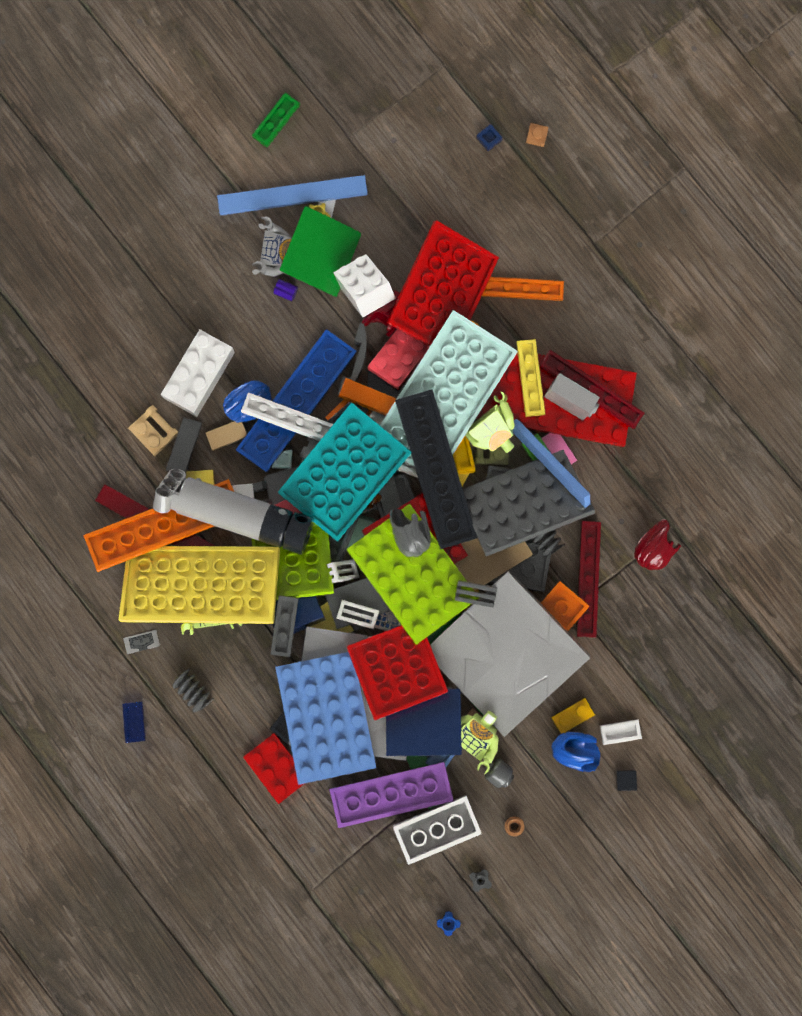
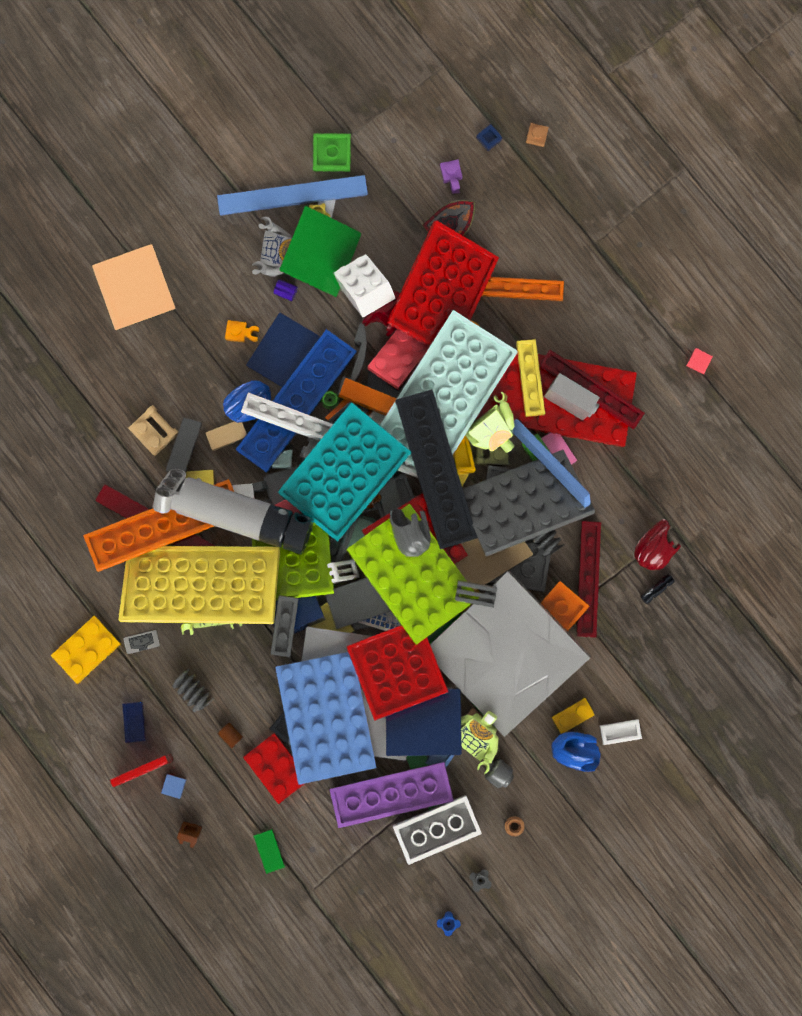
white brick [161,329,235,417] -> none
green tile [252,93,300,148] -> none
white tile [337,600,380,629] -> none
black tile [616,770,637,791] -> none
none -> yellow plate [51,615,121,684]
none -> light nougat sticker [92,244,175,330]
none -> red tile [110,754,173,787]
none -> medium blue tile [161,774,187,799]
none -> reddish brown tile [177,821,202,848]
none -> reddish brown piece [218,722,243,749]
none -> light orange plate [225,320,260,343]
none -> dark blue sticker [246,313,320,387]
none -> green tile [254,829,285,874]
none -> bright green tile [313,133,351,172]
none -> bright green plate [321,391,339,409]
none -> shield [422,200,475,236]
none -> medium lavender plate [440,160,462,194]
none -> black axle [641,574,675,604]
none -> coral tile [686,348,713,374]

